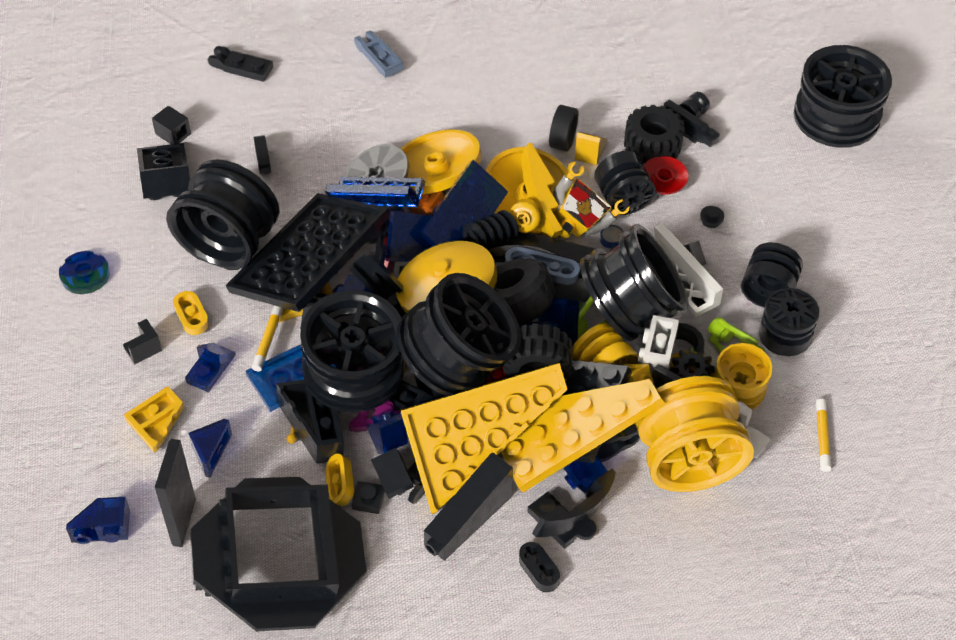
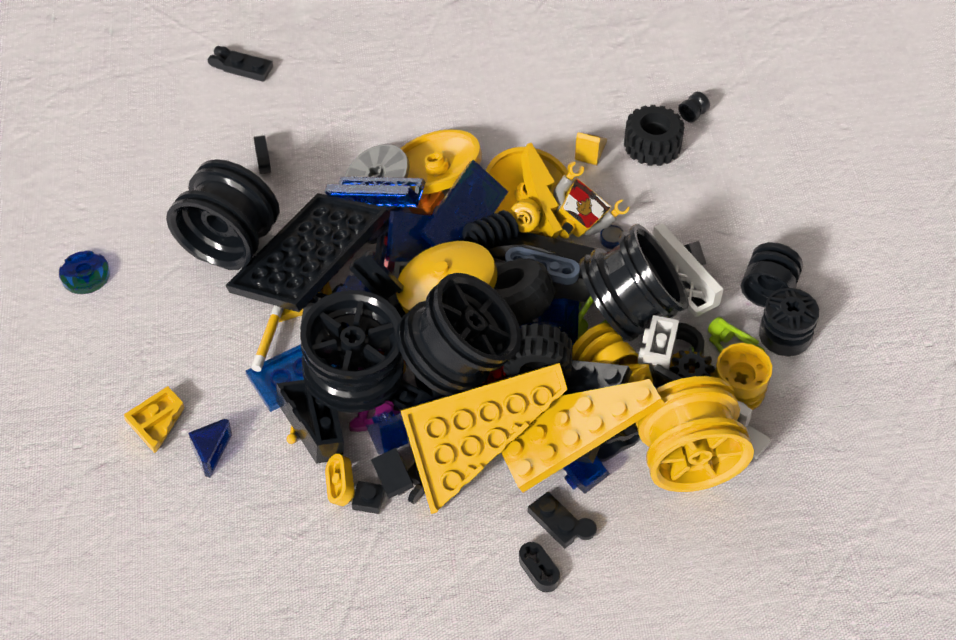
clear blue slope [66,496,130,544] -> none
black panel [123,319,162,365] -> none
black slope [137,143,190,200] -> none
black panel [152,106,191,144] -> none
black tile [155,439,196,547] -> none
yellow plate [173,291,209,335] -> none
clear blue slope [185,343,236,393] -> none
black hinge [190,477,367,632] -> none
sand blue hinge [354,31,404,78] -> none
black slope [424,452,513,561] -> none
black slope [532,468,616,537] -> none
black tyre [549,105,579,152] -> none
black wheel [594,151,656,215] -> none
red dish [644,156,689,195] -> none
black hinge [664,99,720,147] -> none
black plate [700,206,724,228] -> none
black wheel [793,45,892,148] -> none
yellow bar [816,399,831,472] -> none

